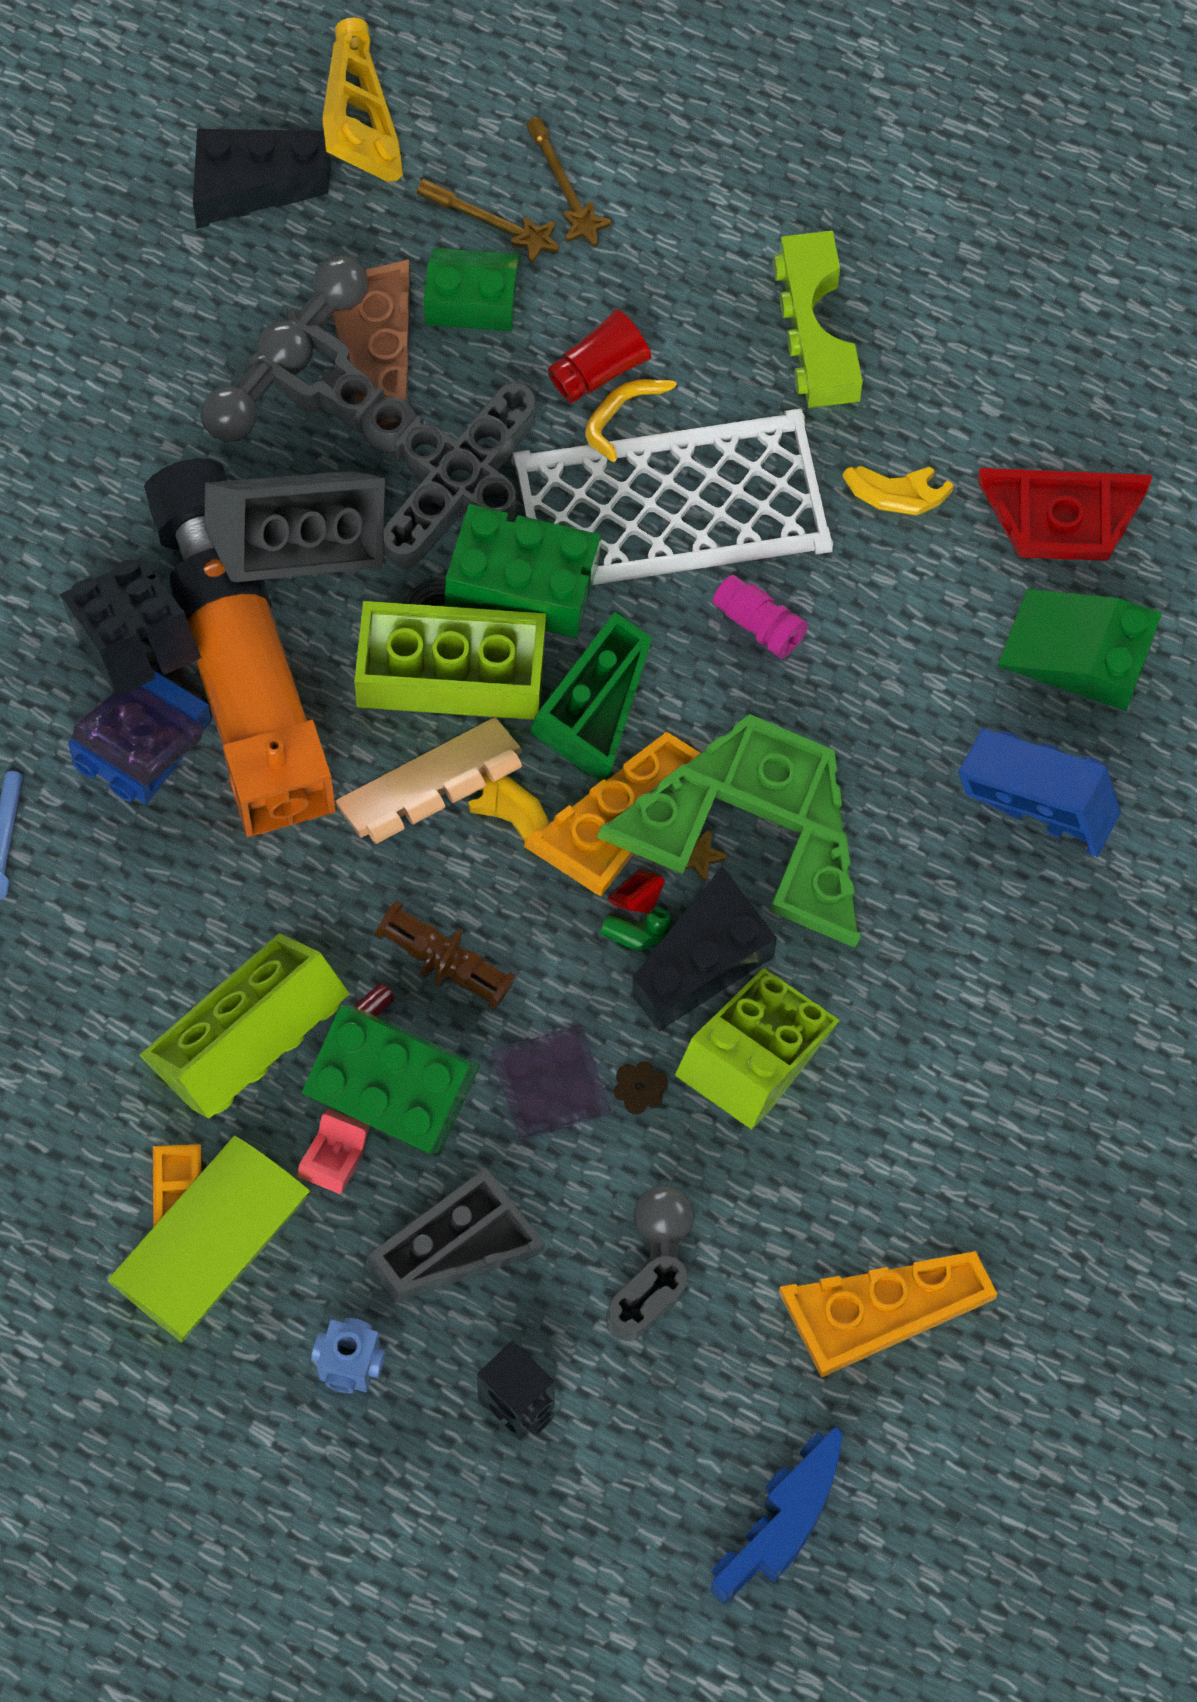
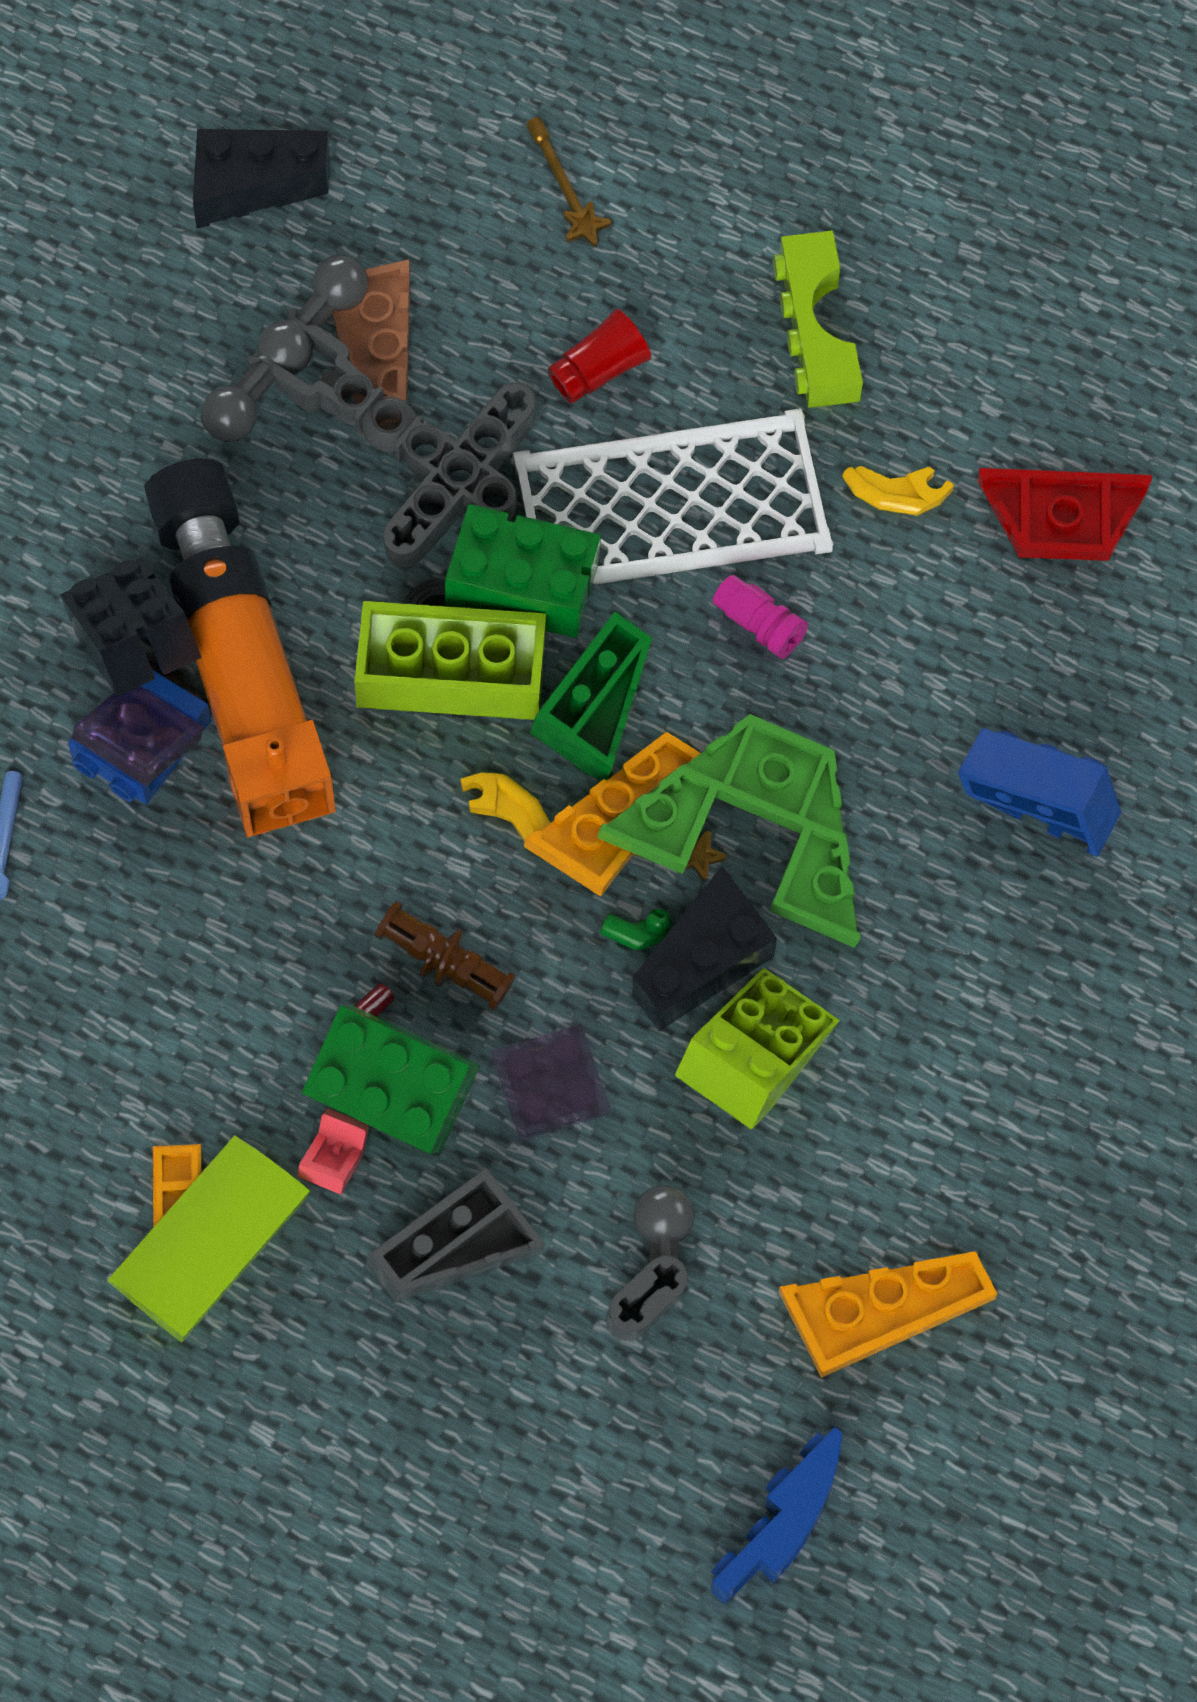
lime slope [139,933,350,1119] -> none
dark grey slope [204,471,385,582] -> none
medium blue brick [311,1318,386,1393] -> none
yellow plate [322,17,403,182] -> none
light nougat windscreen [335,717,522,844] -> none
pearl gold piece [417,179,559,263] -> none
green slope [424,248,520,331] -> none
black brick [477,1340,555,1440] -> none
yellow animal [585,379,677,462] -> none
red slope [607,869,665,914] -> none
dark brown plant [614,1061,668,1114] -> none
green slope [998,589,1162,711] -> none

